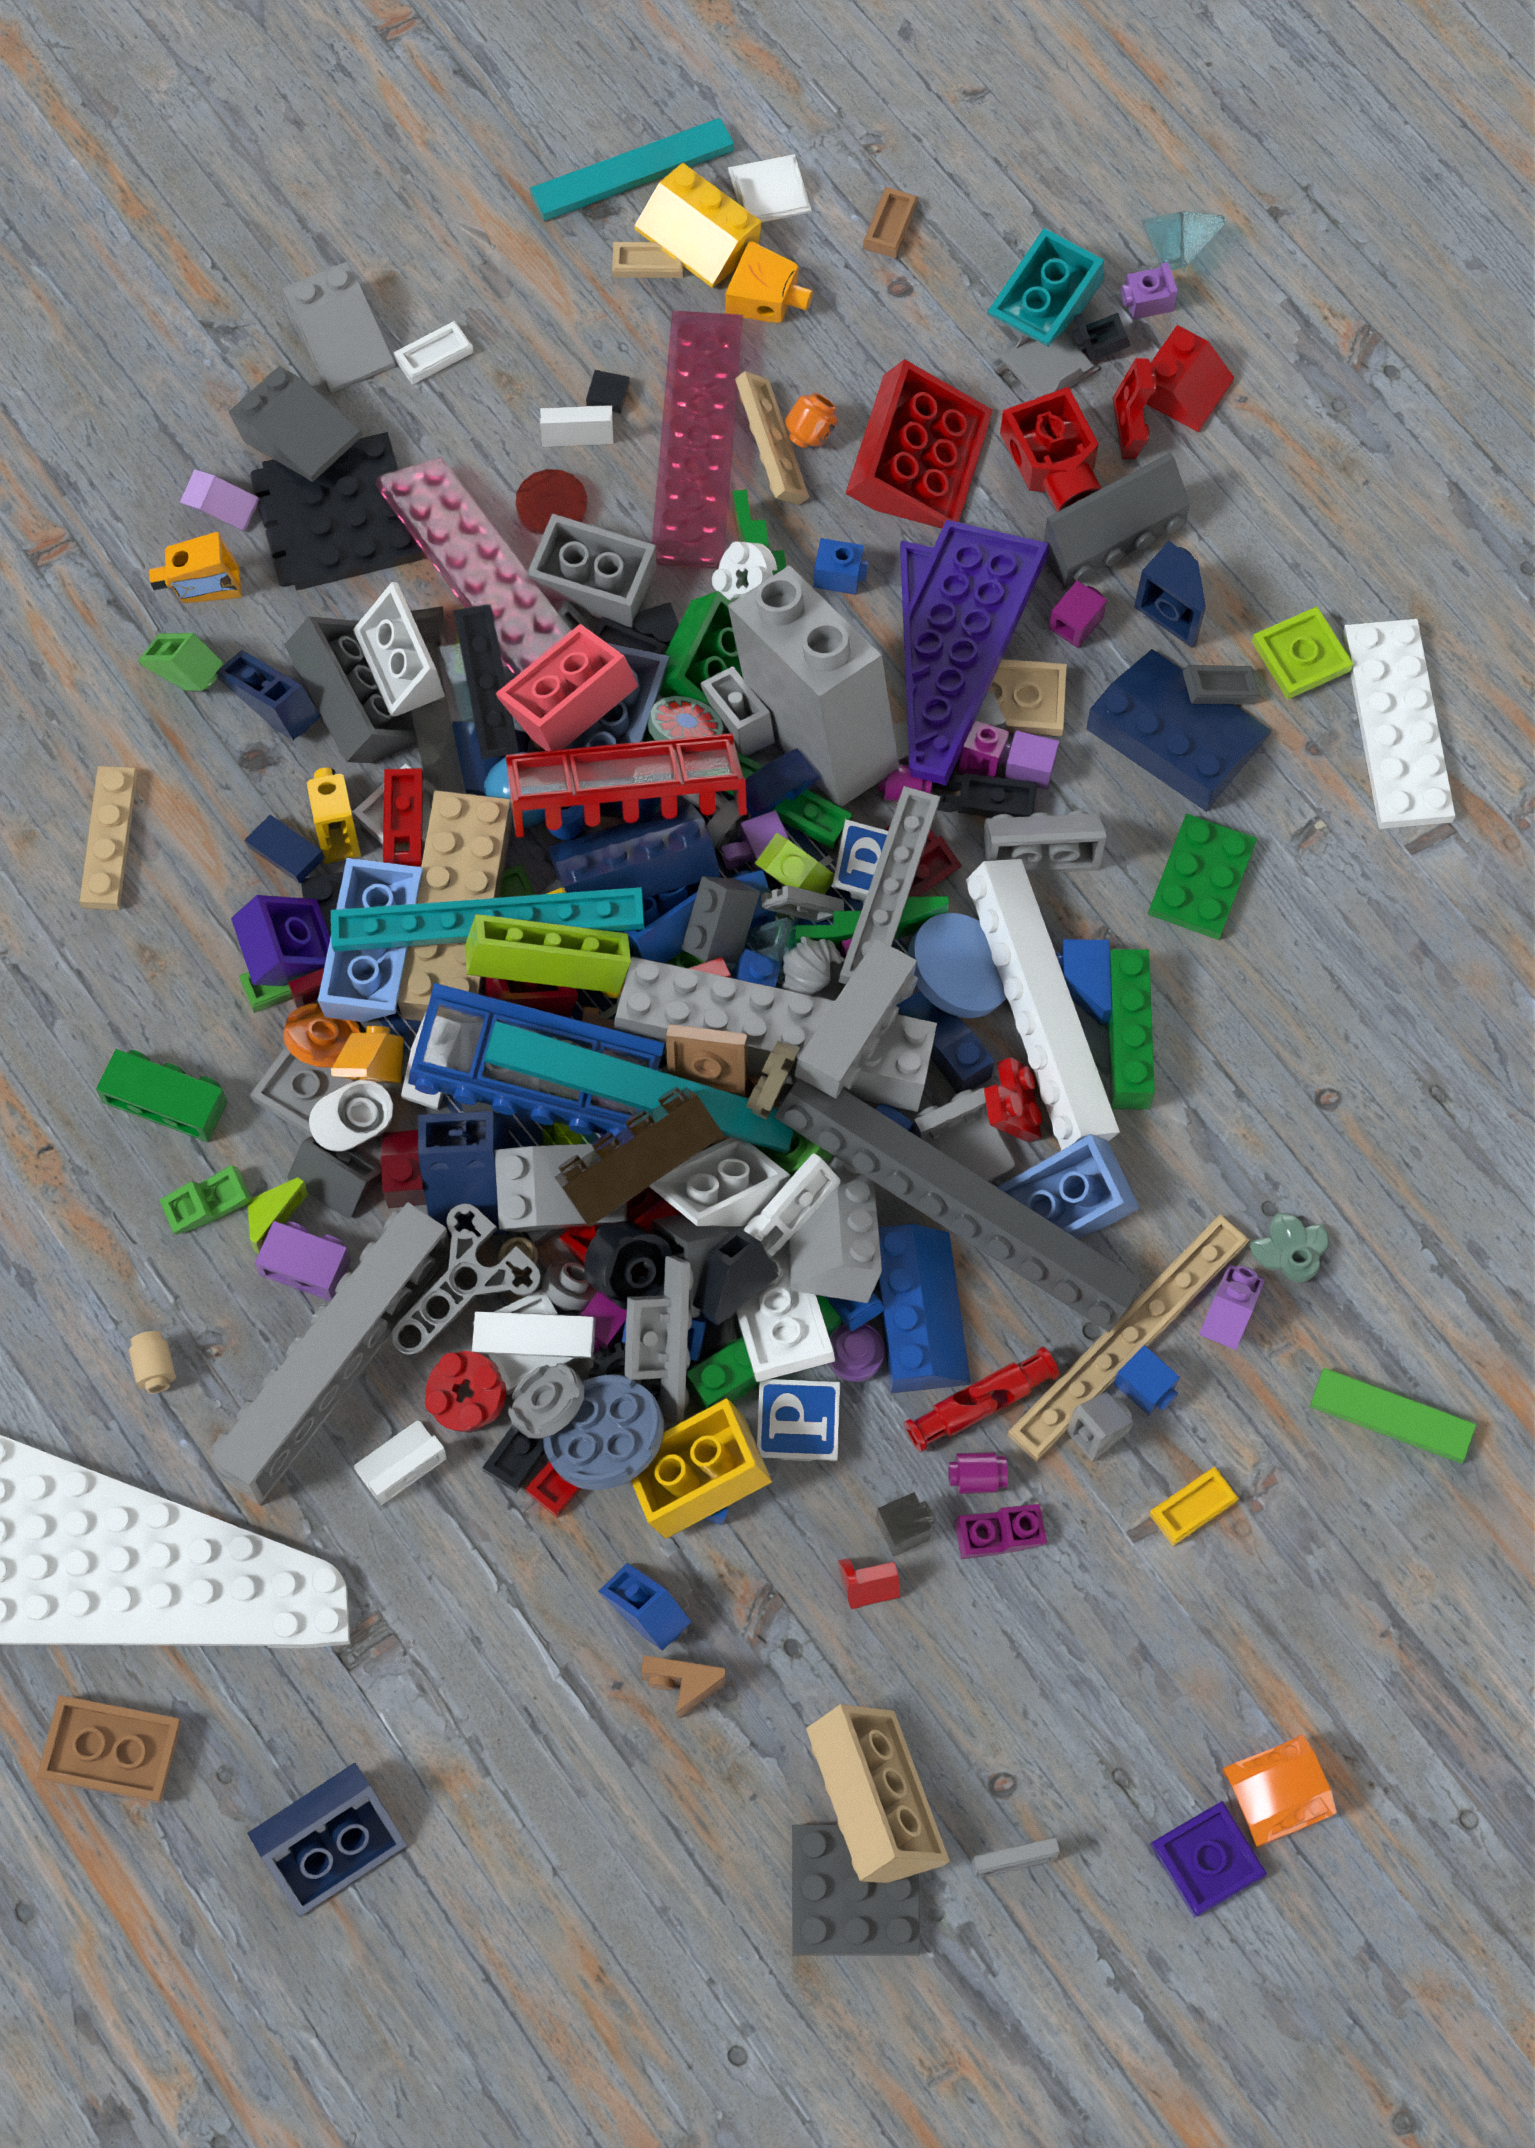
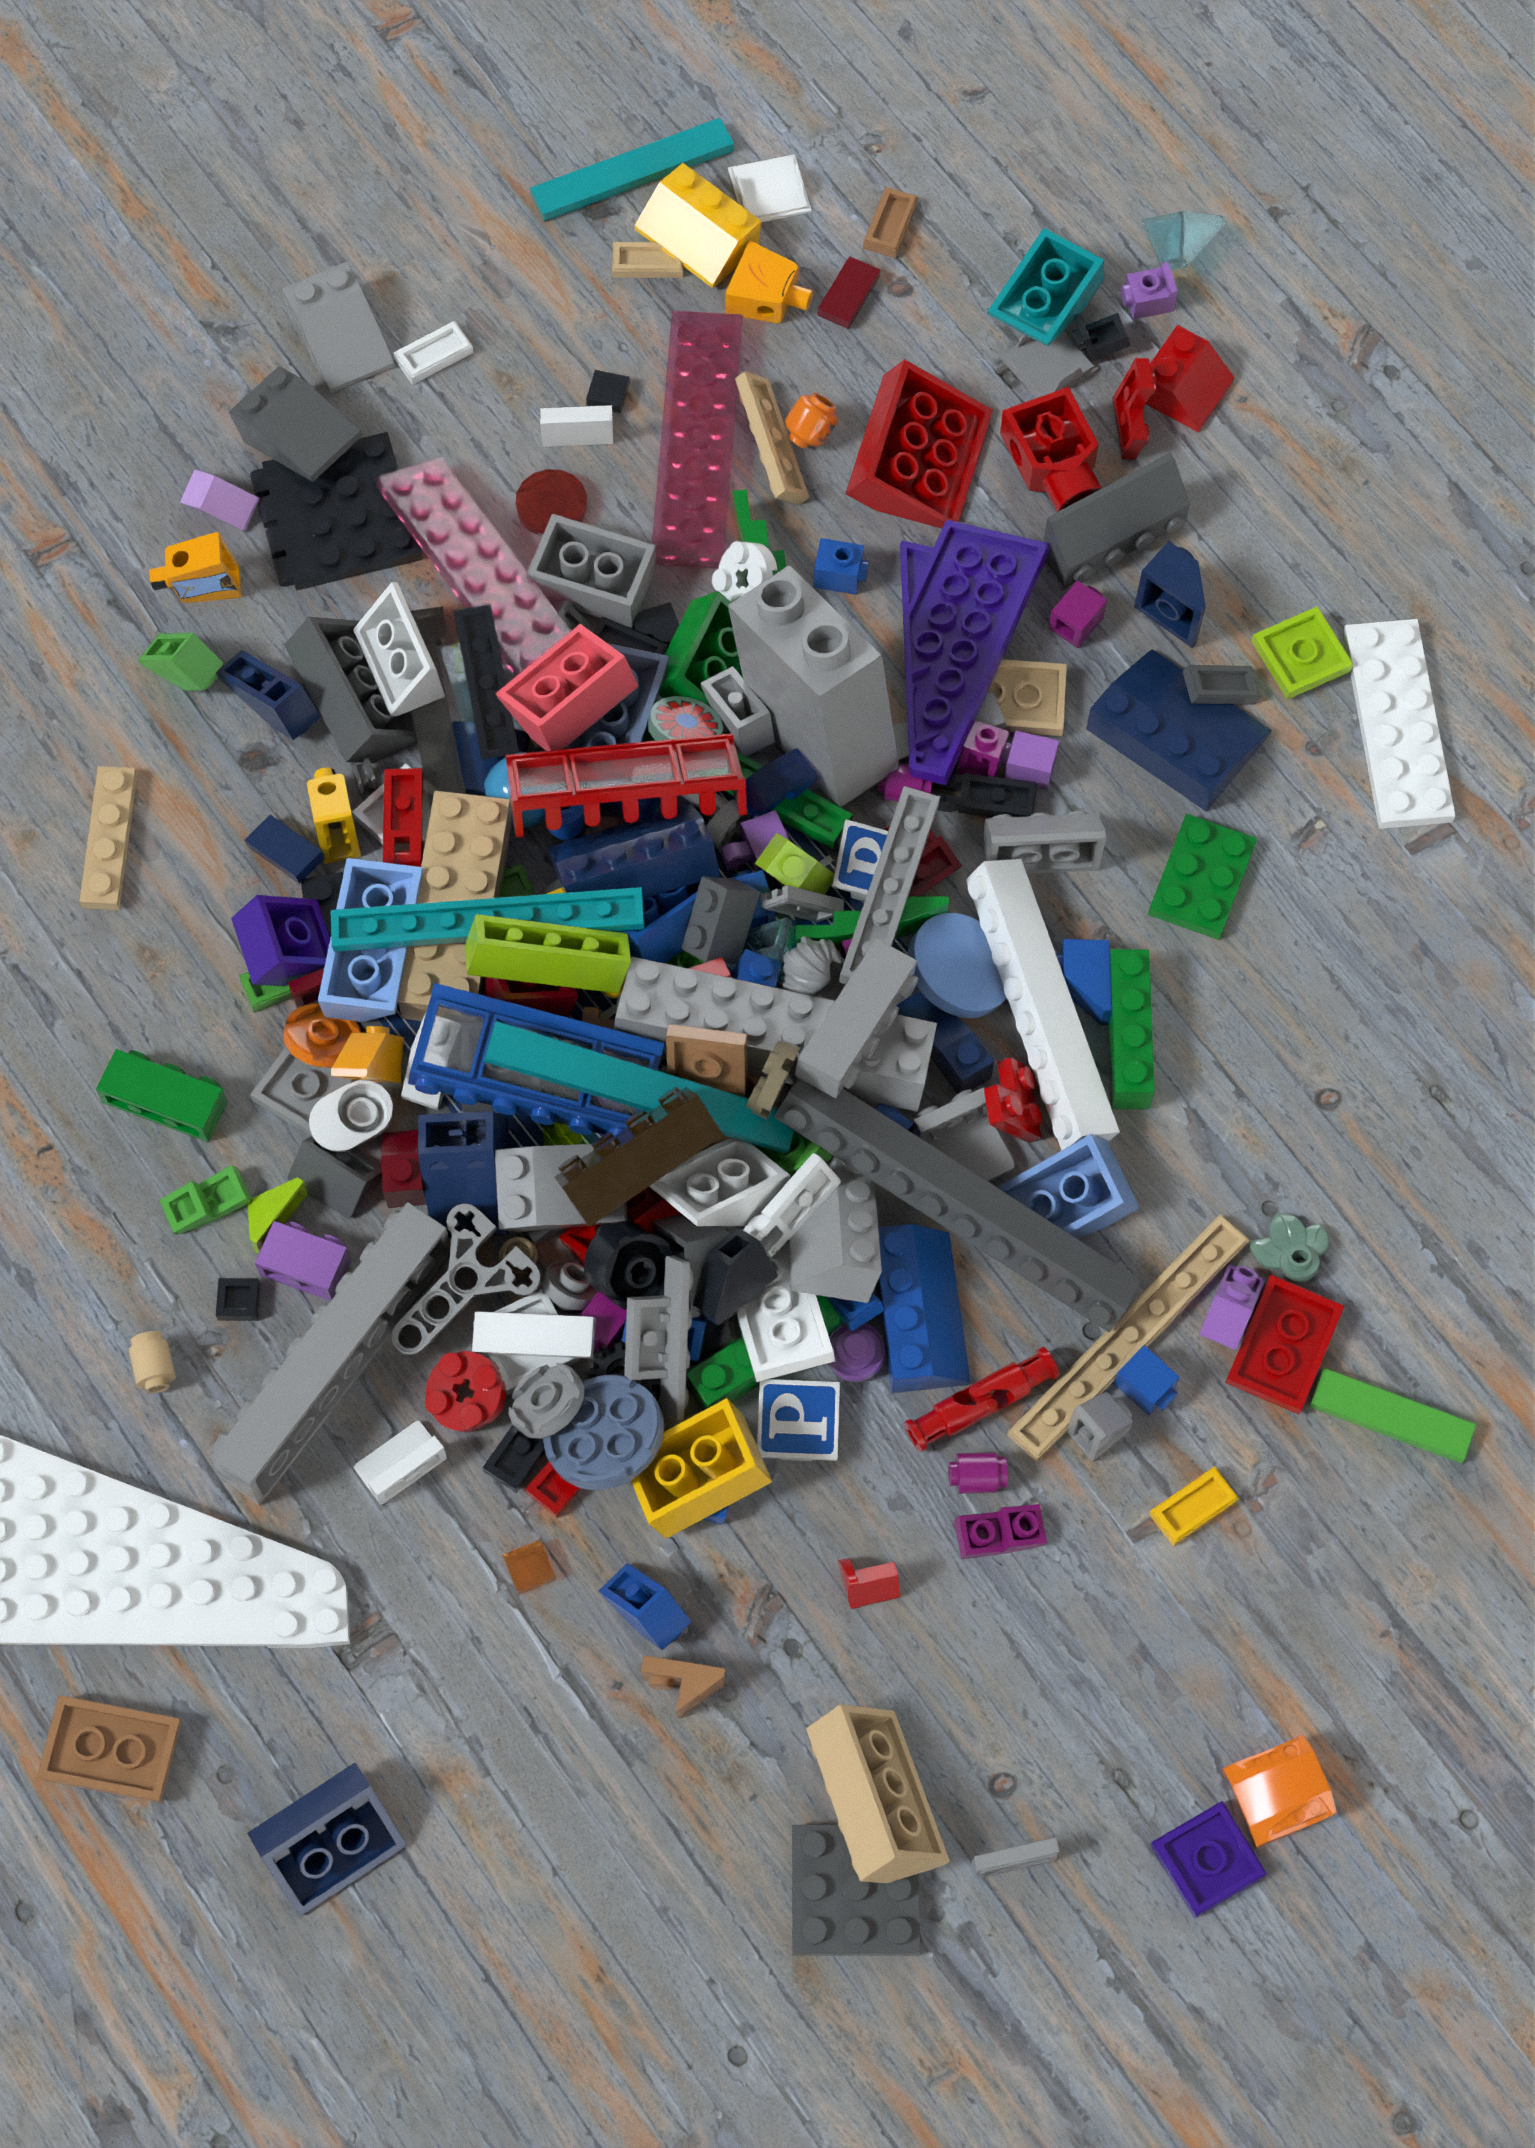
clear smoke brick [876,1492,935,1556] -> none
none -> black tile [216,1278,260,1321]
none -> dark grey bush [350,758,378,795]
none -> clear orange tile [503,1539,556,1595]
none -> dark red tile [817,256,881,329]
none -> red plate [1225,1275,1344,1415]

